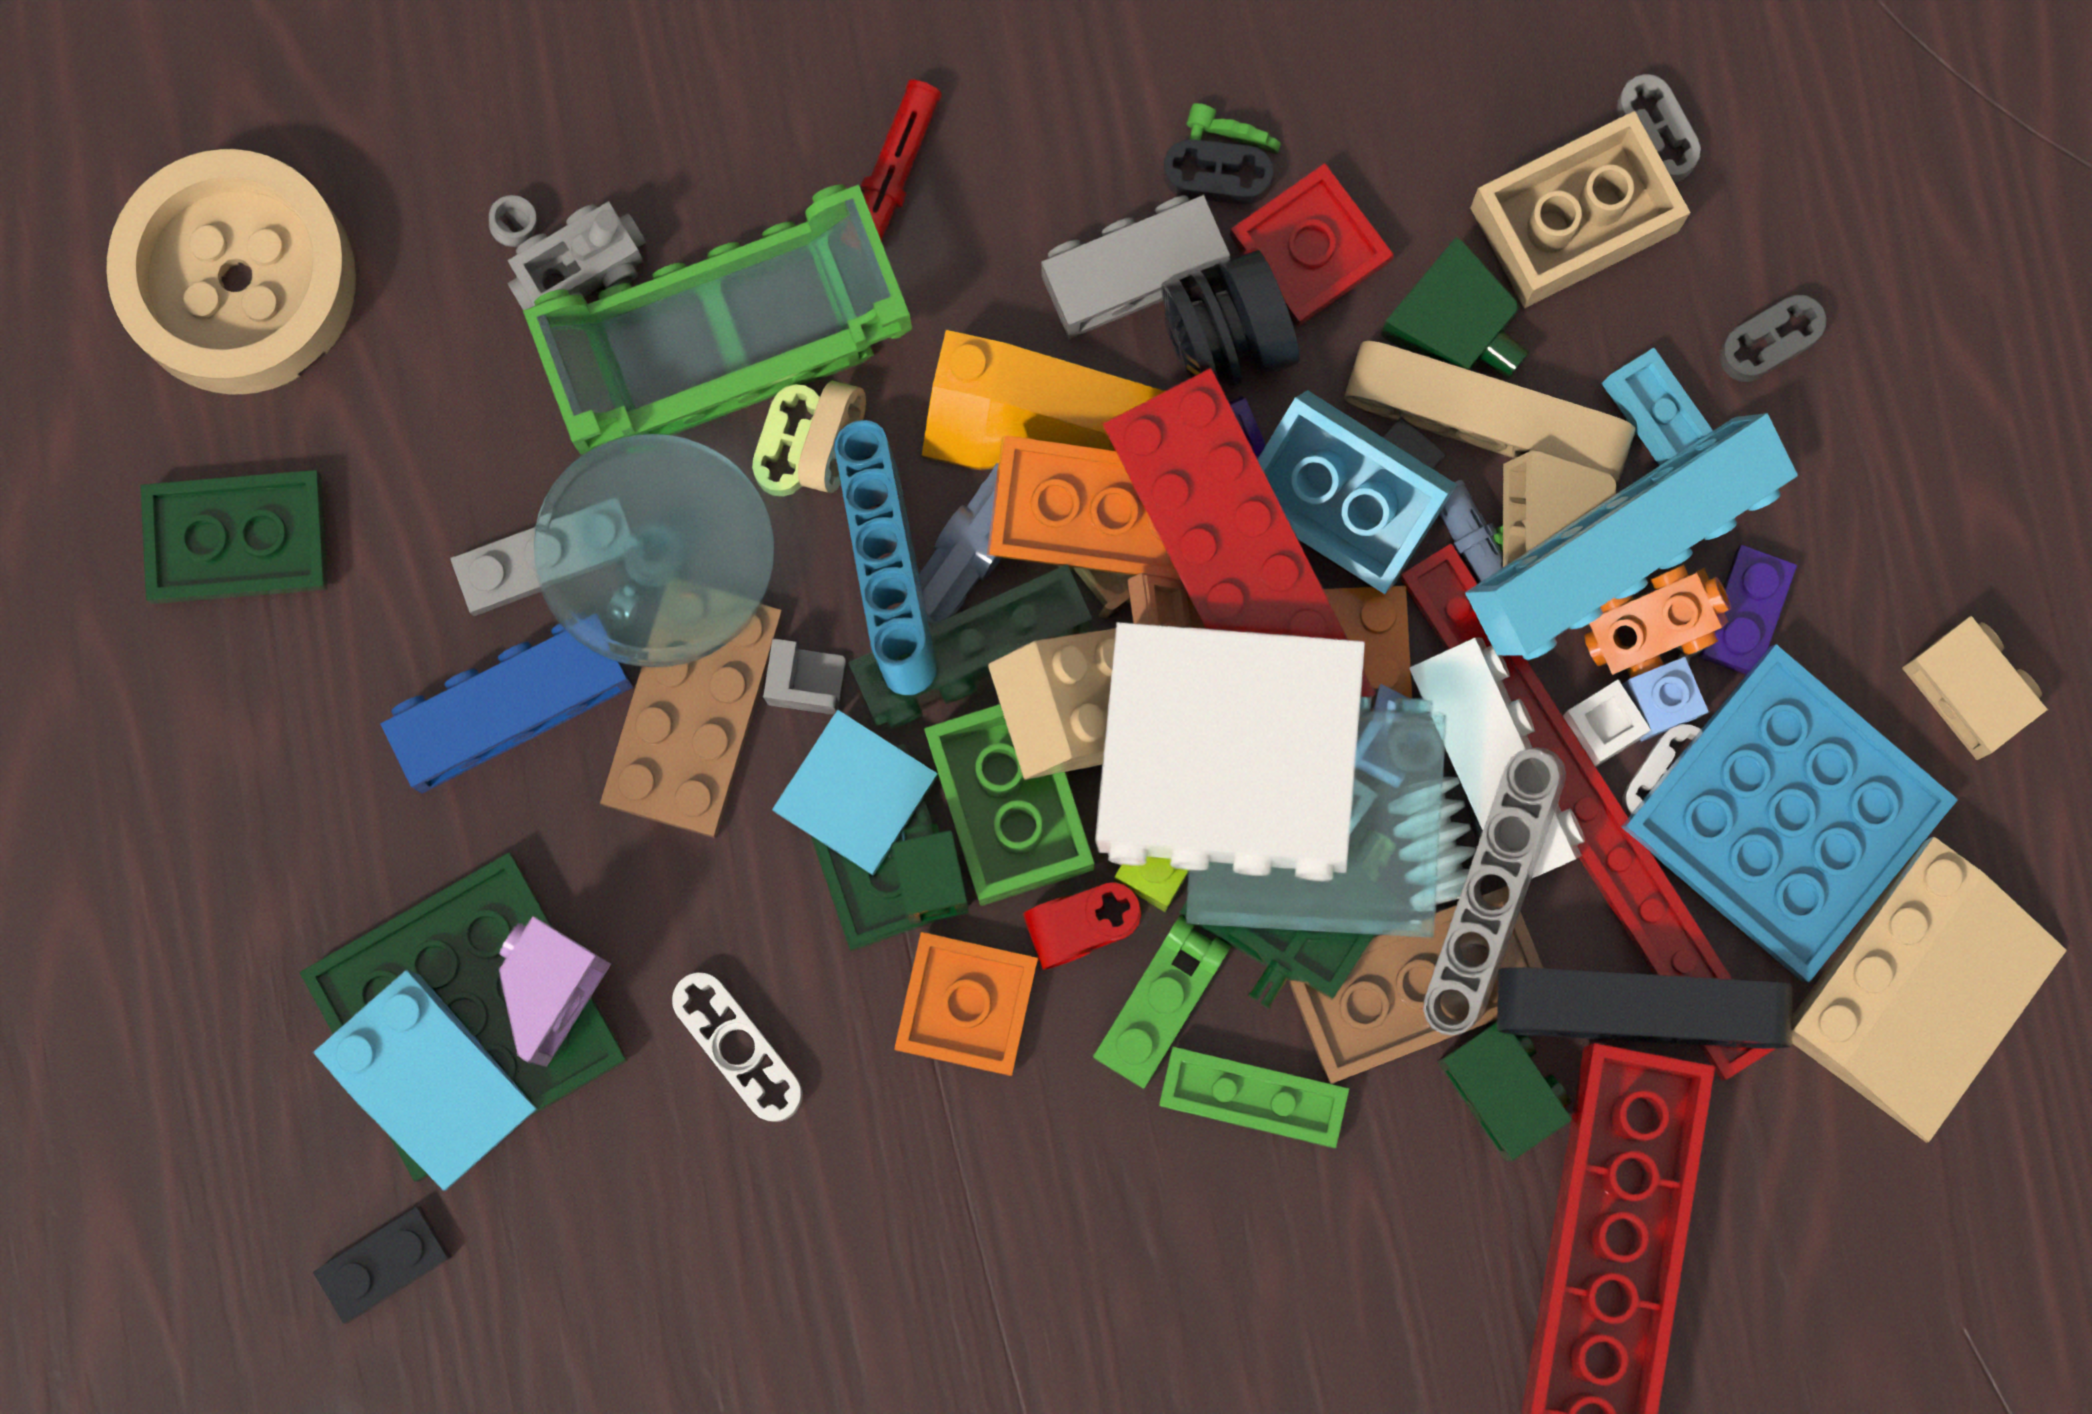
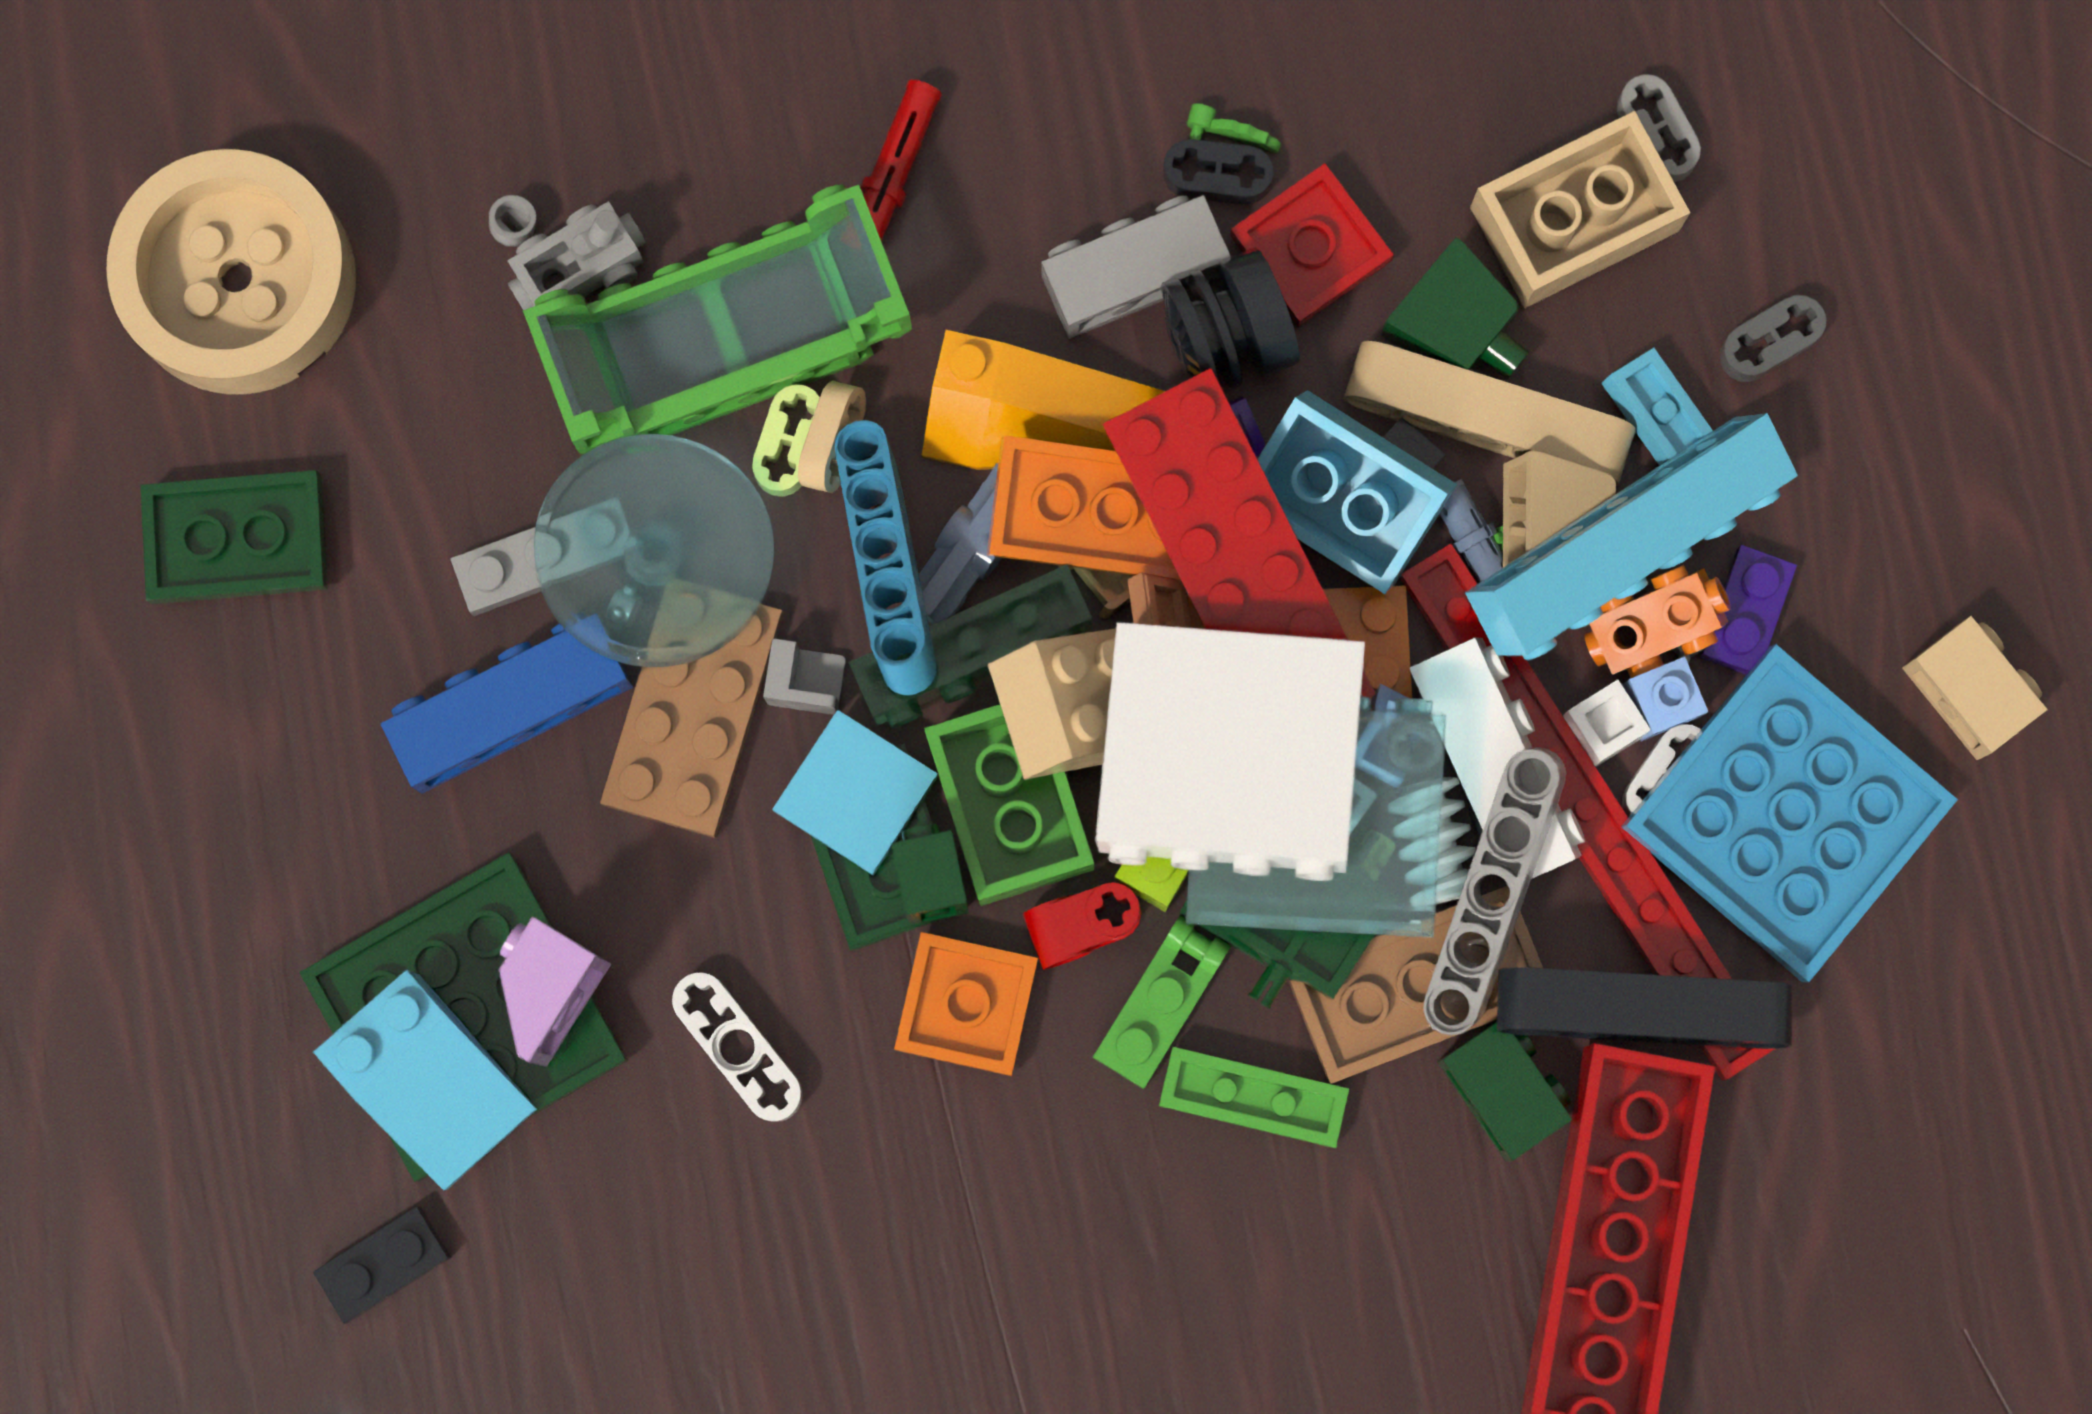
tan slope [1792,837,2066,1142] -> none

